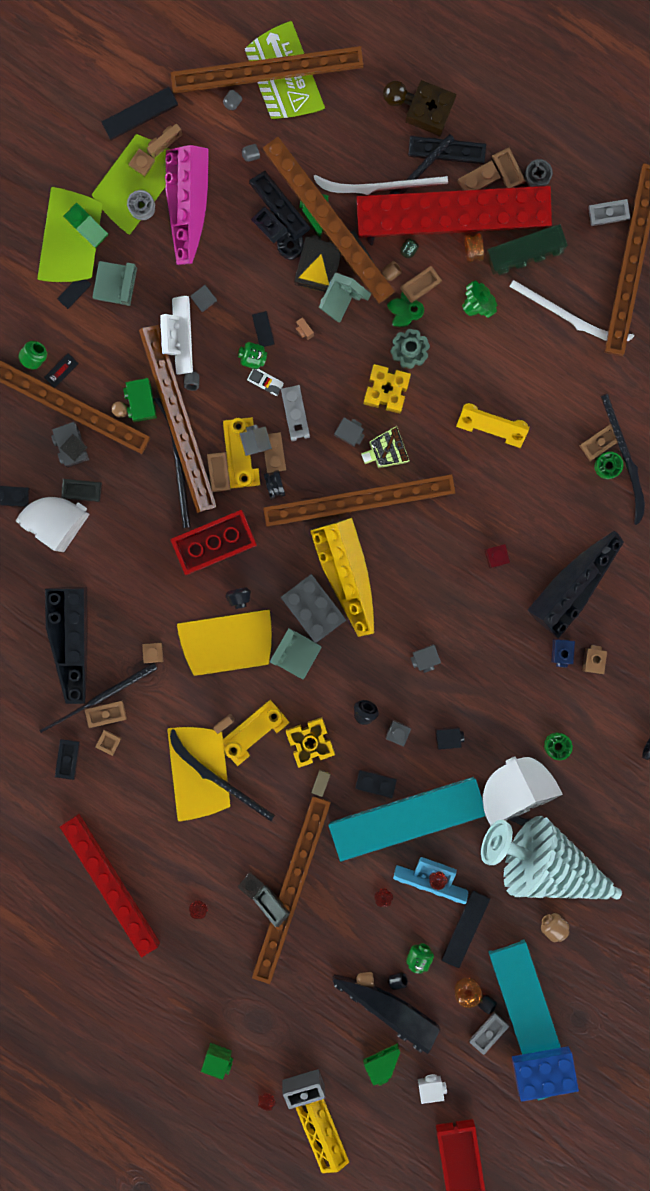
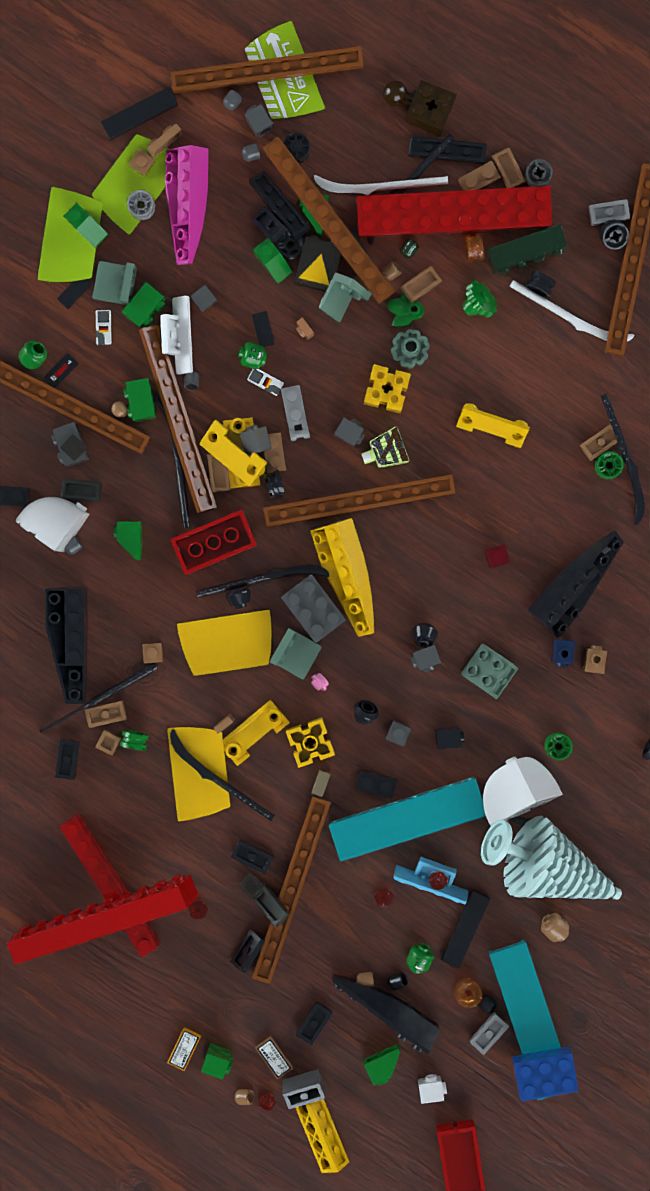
none -> red brick [6,874,199,965]
none -> dark grey piece [64,536,83,555]
none -> sticker [96,310,112,345]
none -> green slope [114,522,142,560]
none -> green wheel [120,730,149,751]
none -> green brick [122,282,166,329]
none -> tile [167,1027,201,1071]
none -> black piece [196,564,330,598]
none -> yellow brick [199,420,268,487]
none -> black plate [230,929,266,973]
none -> black plate [231,839,274,874]
none -> medium nougat piece [235,1089,254,1105]
none -> dark grey brick [245,104,274,139]
none -> green slope [253,238,293,284]
none -> tile [255,1036,293,1079]
none -> black wheel [283,132,310,163]
none -> black plate [296,1001,333,1045]
none -> bright pink plate [311,673,329,691]
none -> black cone [412,623,438,648]
none -> sand green bracket [461,644,519,699]
none -> black wheel [525,271,556,297]
none -> black wheel [599,219,629,250]

